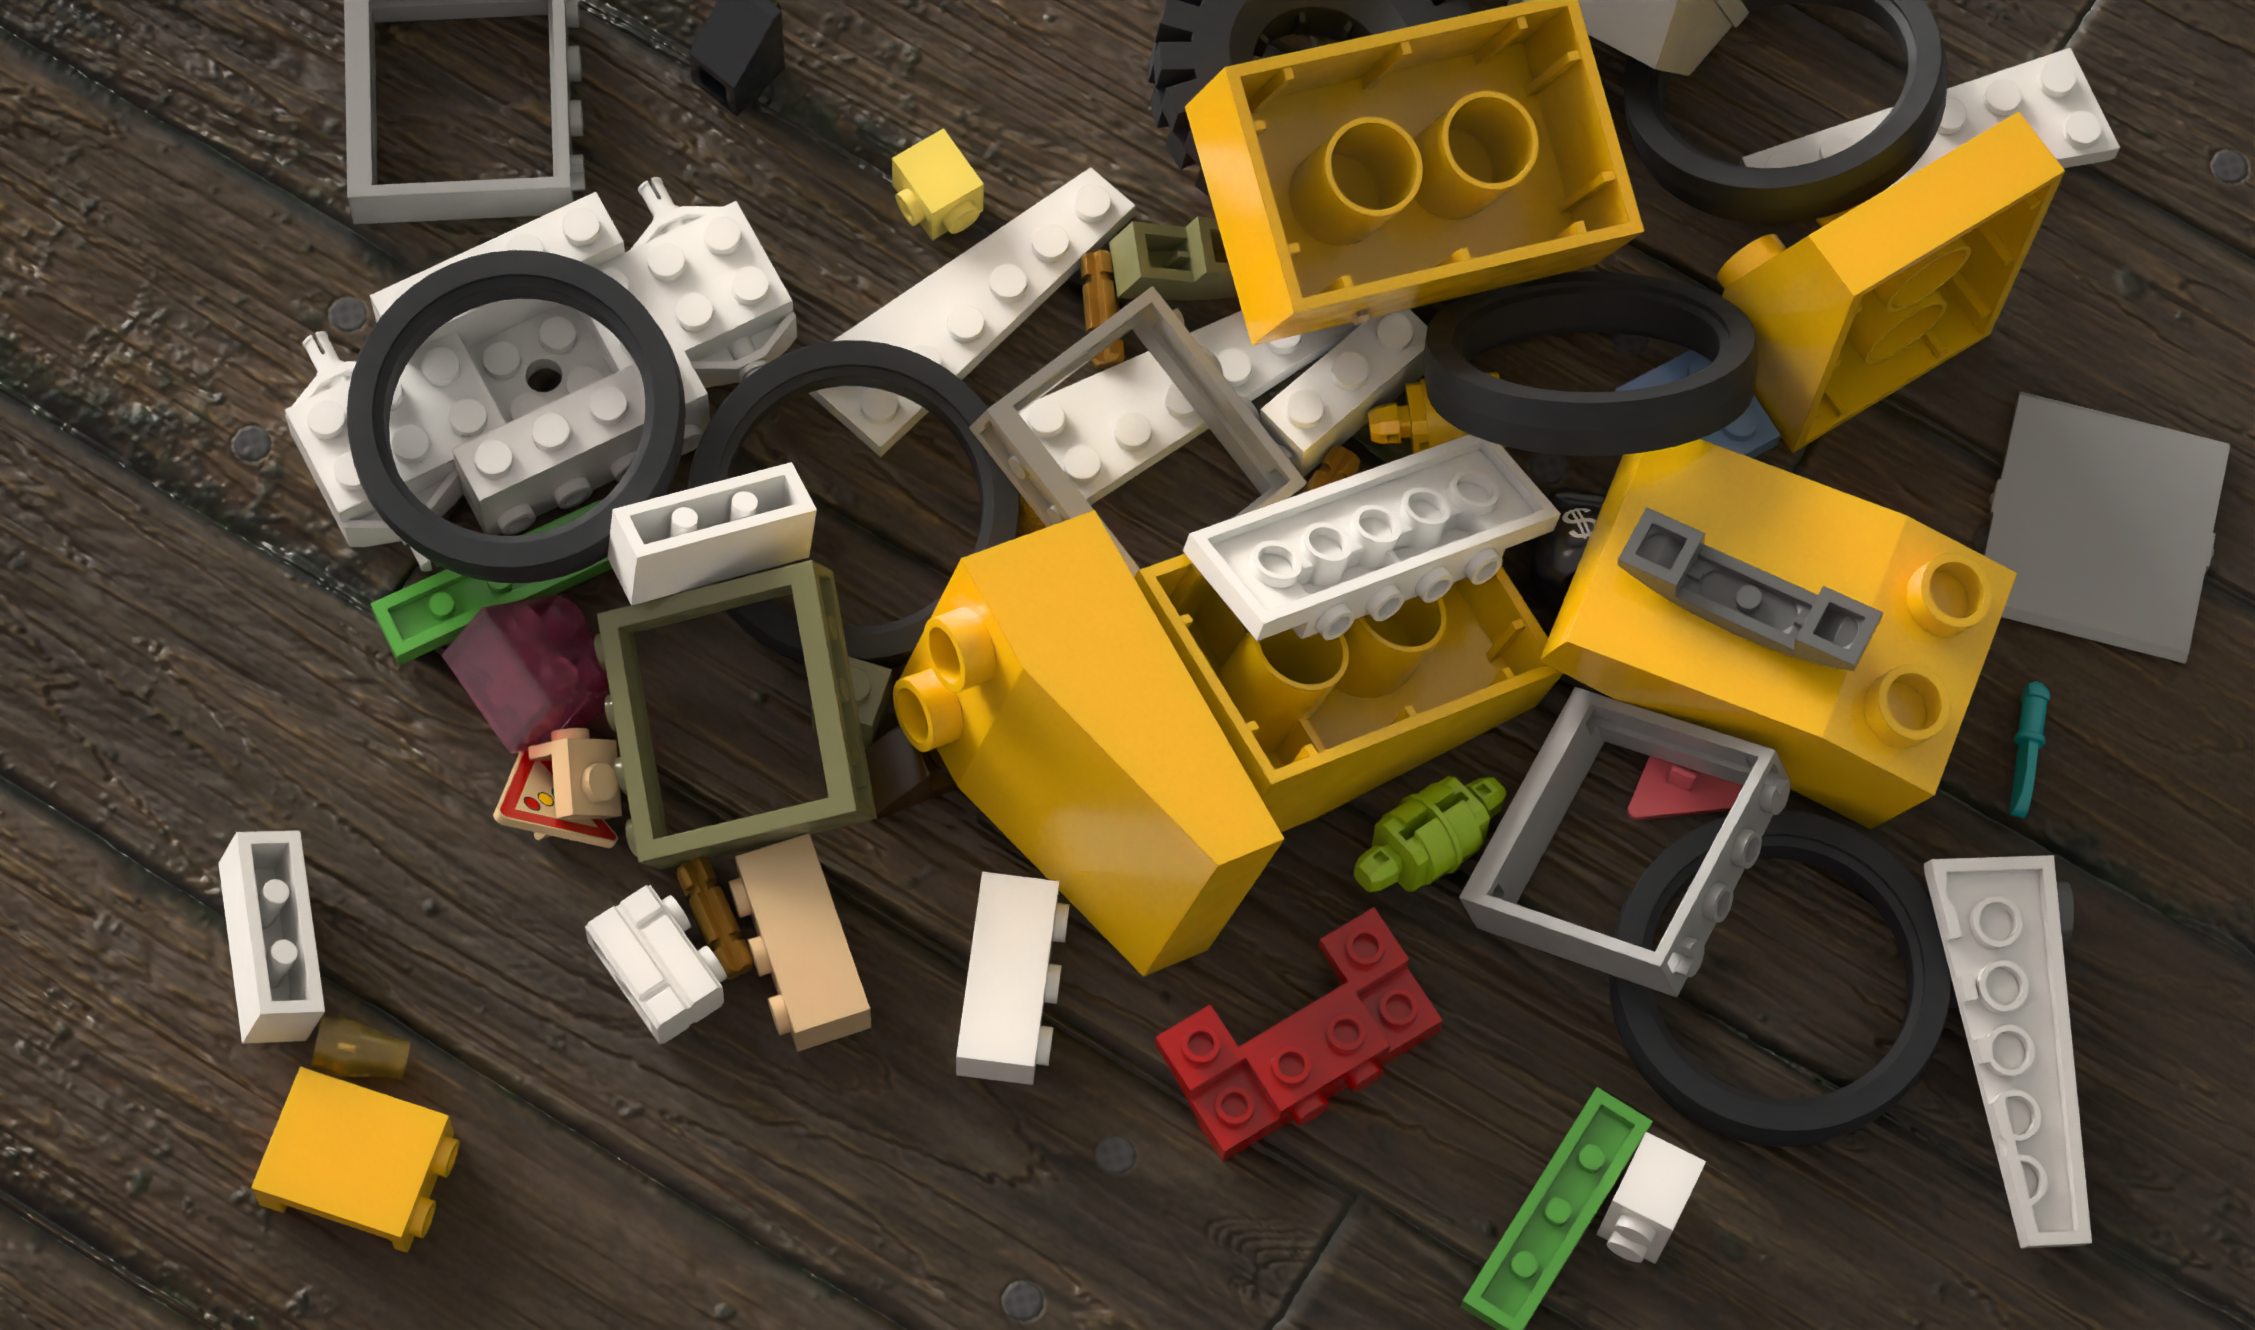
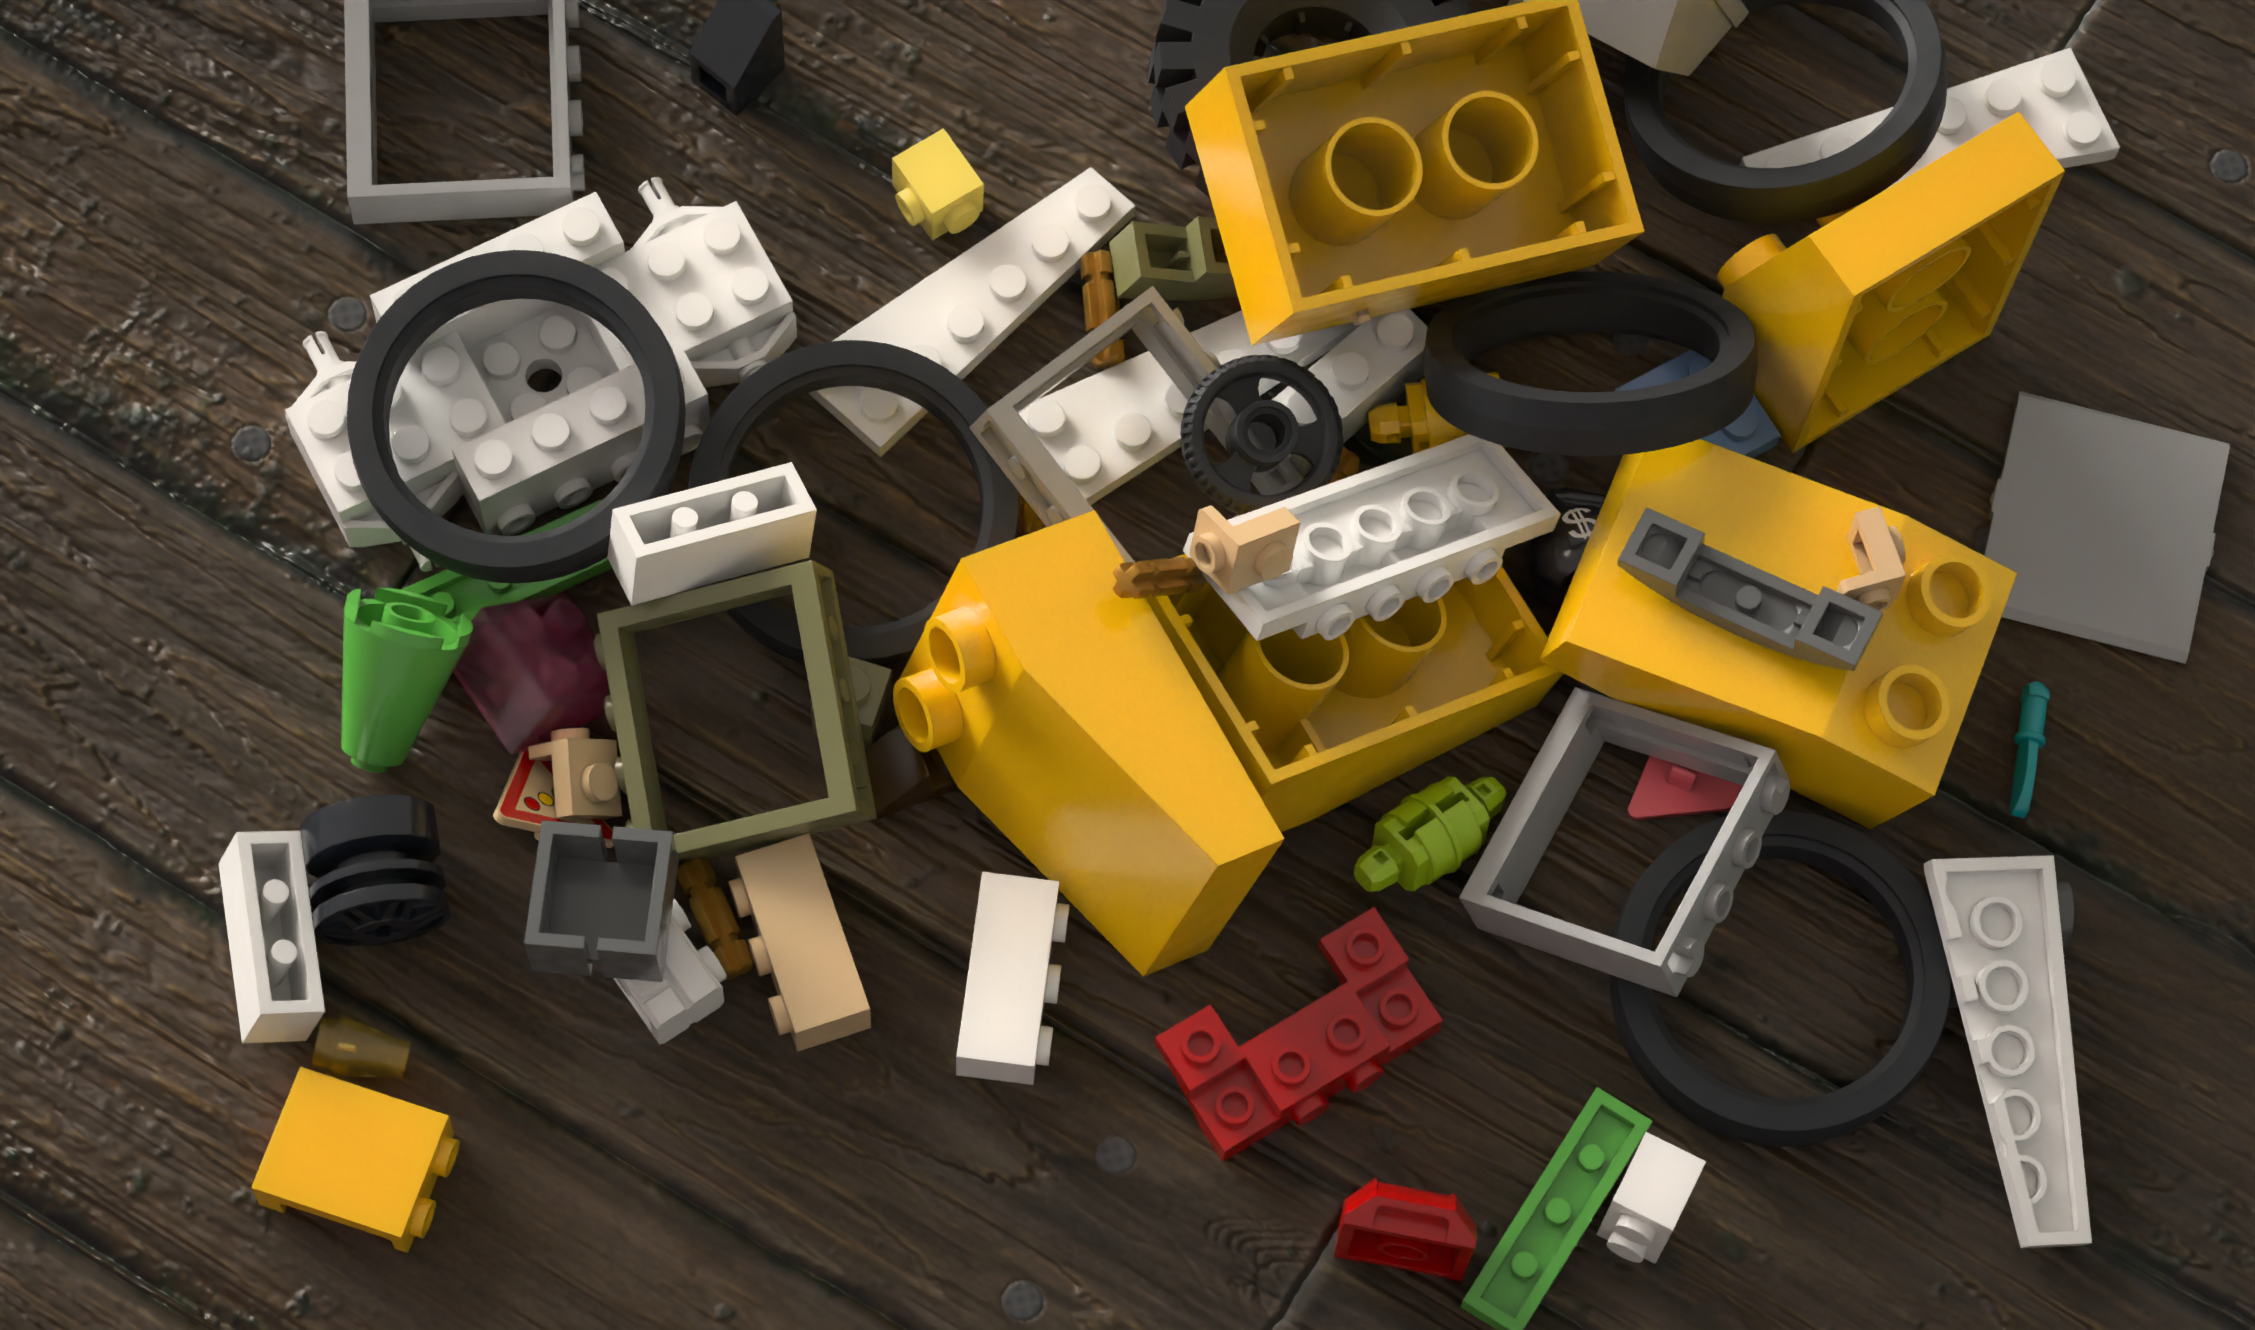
none -> black wheel [300,795,451,946]
none -> bright green cone [341,587,473,773]
none -> dark grey piece [524,820,679,982]
none -> pearl gold axle [1113,557,1206,599]
none -> black wheel [1180,355,1344,515]
none -> tan bracket [1190,505,1301,595]
none -> red slope [1333,1178,1477,1281]
none -> tan bracket [1836,506,1906,612]

